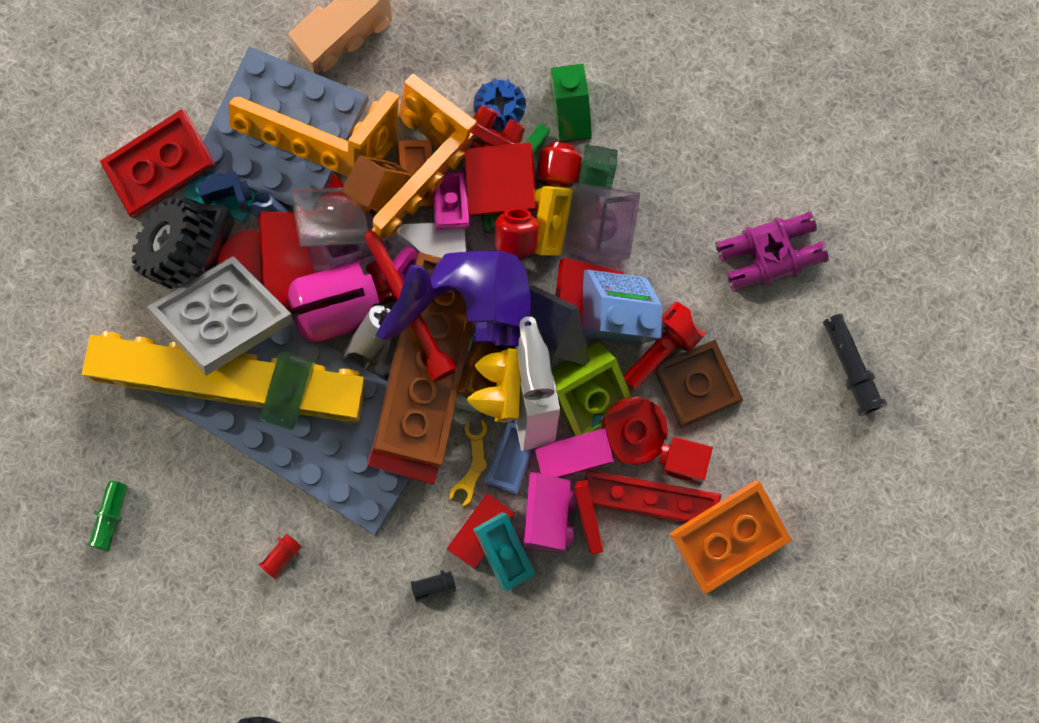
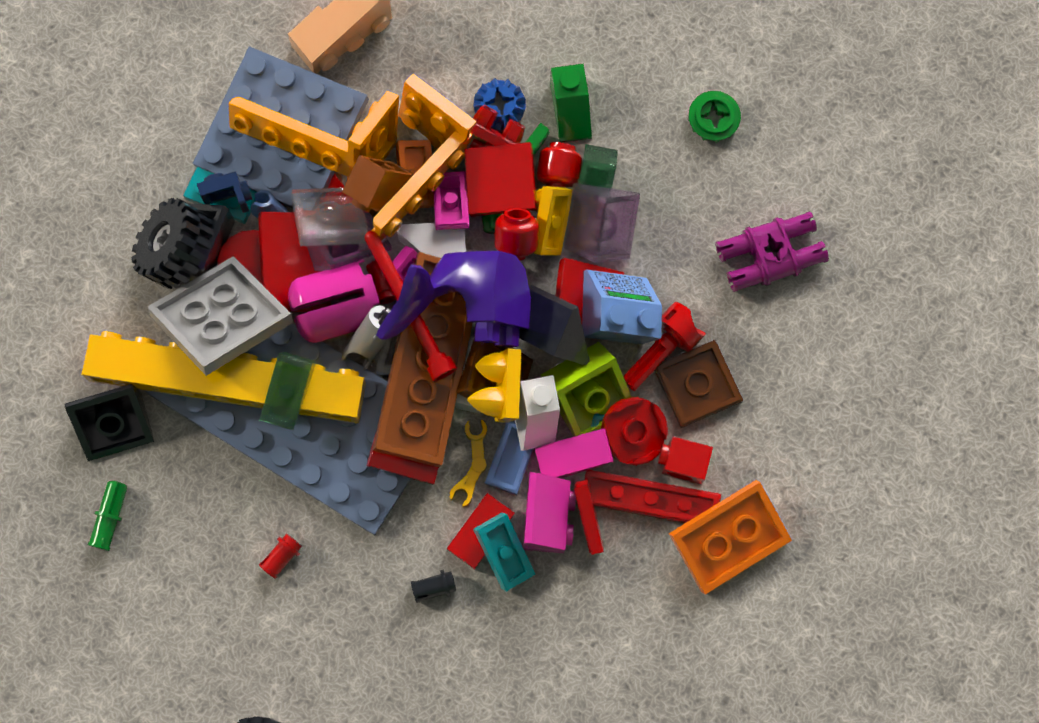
red tile [100,109,217,219] -> none
light grey piece [517,317,555,400] -> none
black pin [822,314,887,416] -> none
none -> black slope [65,384,154,462]
none -> green gear [688,91,741,143]

